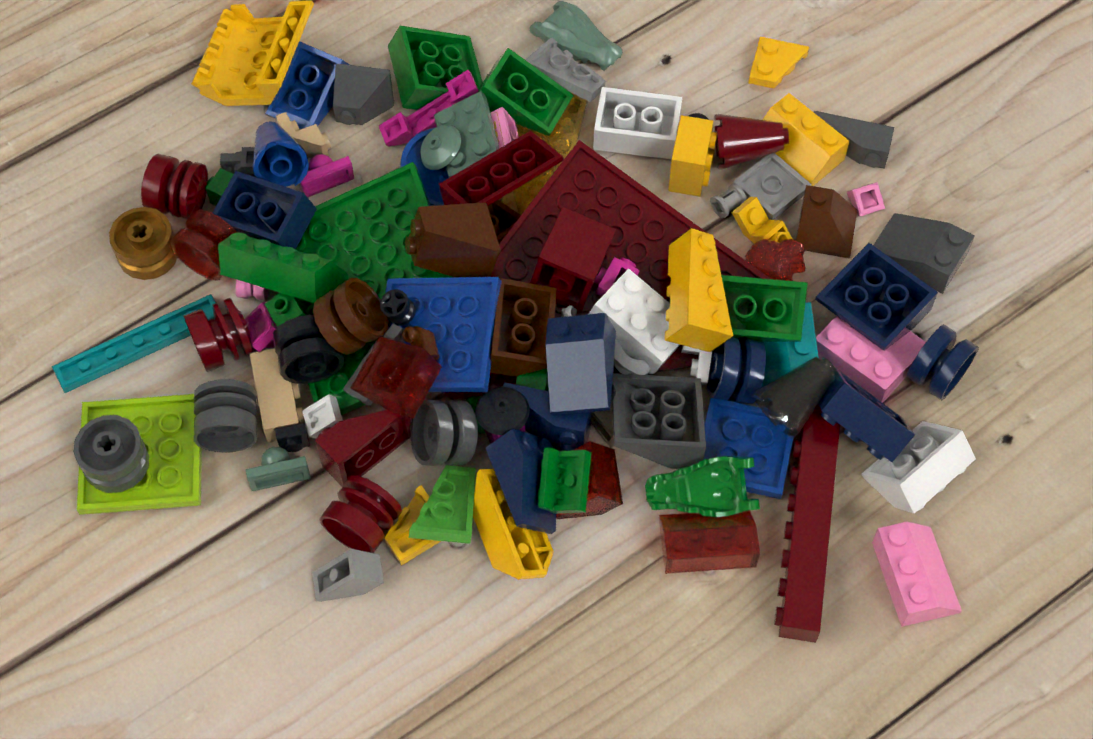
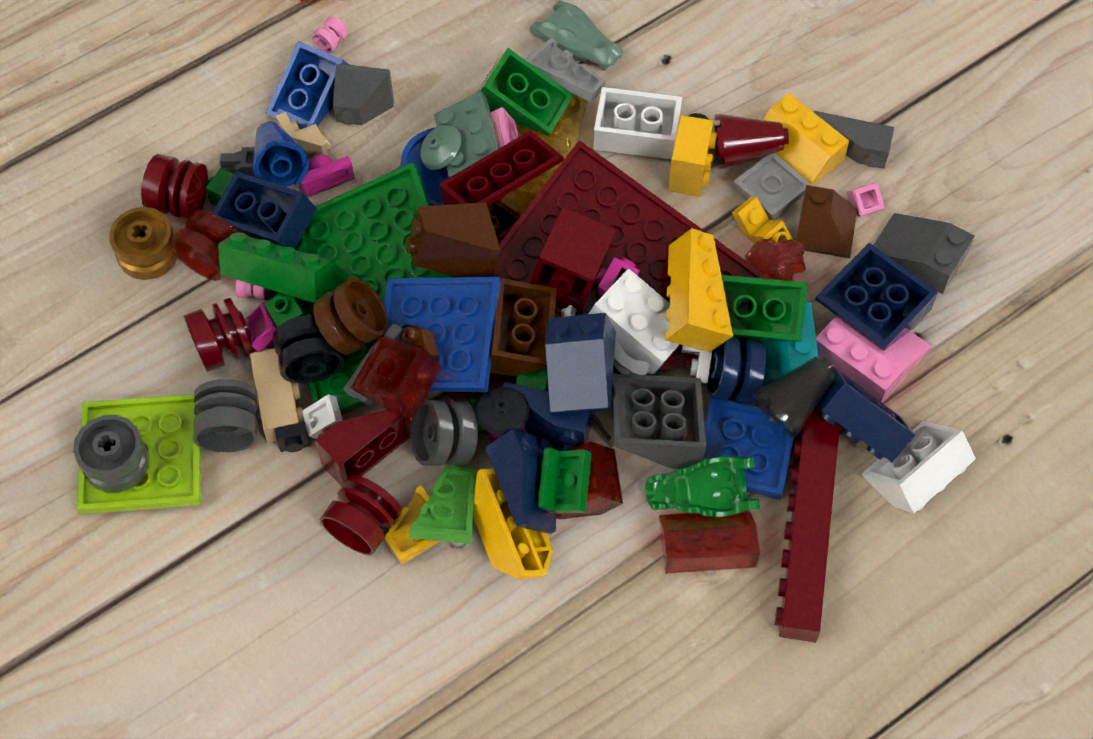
teal tile [52,294,216,393] -> none
yellow slope [191,0,314,106] -> none
sand green tile [245,447,311,491] -> none
light grey slope [312,549,384,602] -> none
dark pink slope [379,70,479,147] -> none
black wheel [380,289,416,326] -> none
green slope [388,25,483,110] -> none
light grey bush [710,183,747,218] -> none
yellow wing [748,37,809,89] -> none
bright pink slope [872,522,962,627] -> none
dark blue wheel [907,324,979,401] -> none
none -> bright pink wheel [312,16,349,53]

